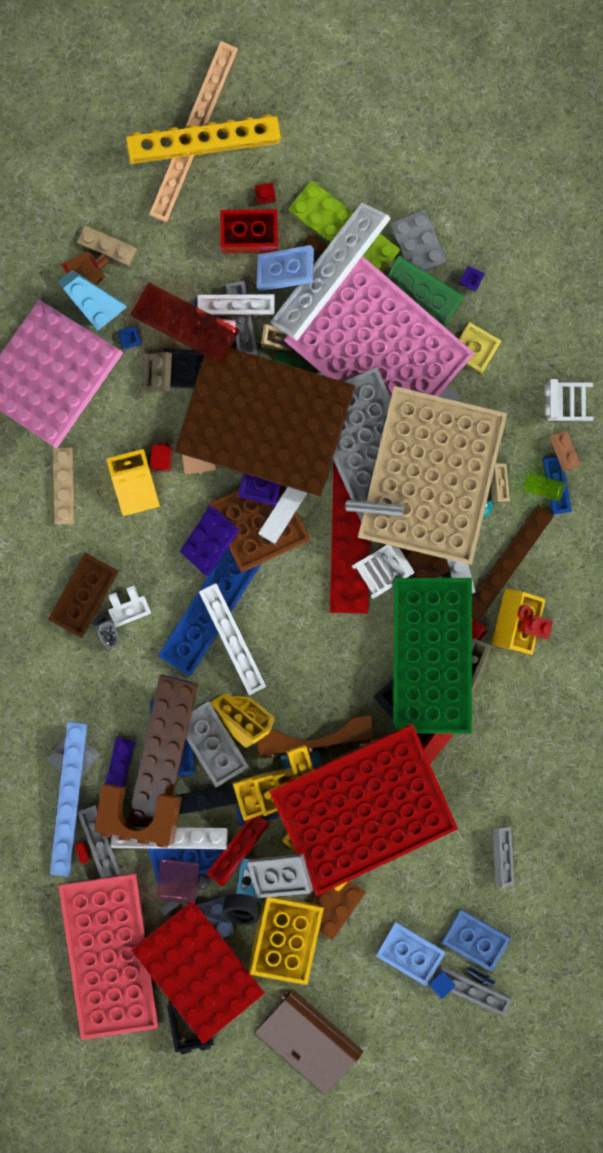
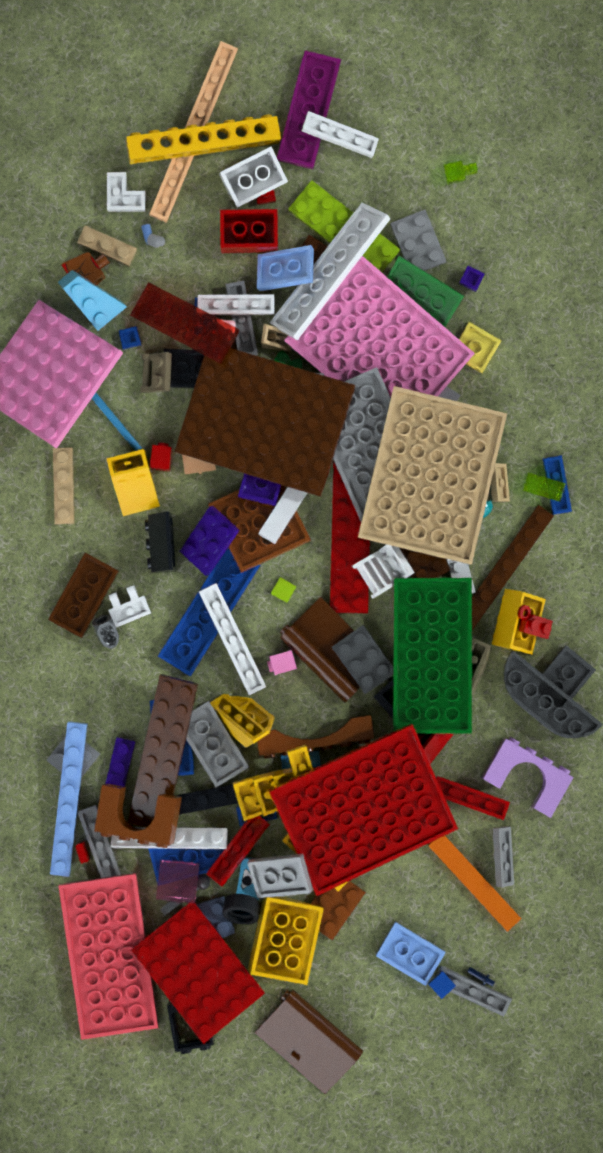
light grey axle [345,500,403,516] -> none
medium blue tile [441,908,511,972] -> none
red slope [472,620,488,641] -> none
white plate [544,379,593,421] -> none
nougat plate [550,430,581,472] -> none
none -> dark azure bar [92,393,142,451]
none -> white plate [107,172,146,212]
none -> light grey arm [141,224,165,248]
none -> black slope [145,512,176,573]
none -> white slope [219,147,288,207]
none -> bright pink brick [267,650,297,675]
none -> lime tile [271,577,297,603]
none -> magenta plate [277,50,341,170]
none -> reddish brown door [280,597,360,703]
none -> white plate [301,111,379,158]
none -> dark grey plate [332,625,394,694]
none -> orange tile [428,836,521,932]
none -> red plate [436,775,510,820]
none -> clear neon green plate [443,160,478,185]
none -> lavender arch [481,737,574,818]
none -> dark grey plate [503,645,603,738]

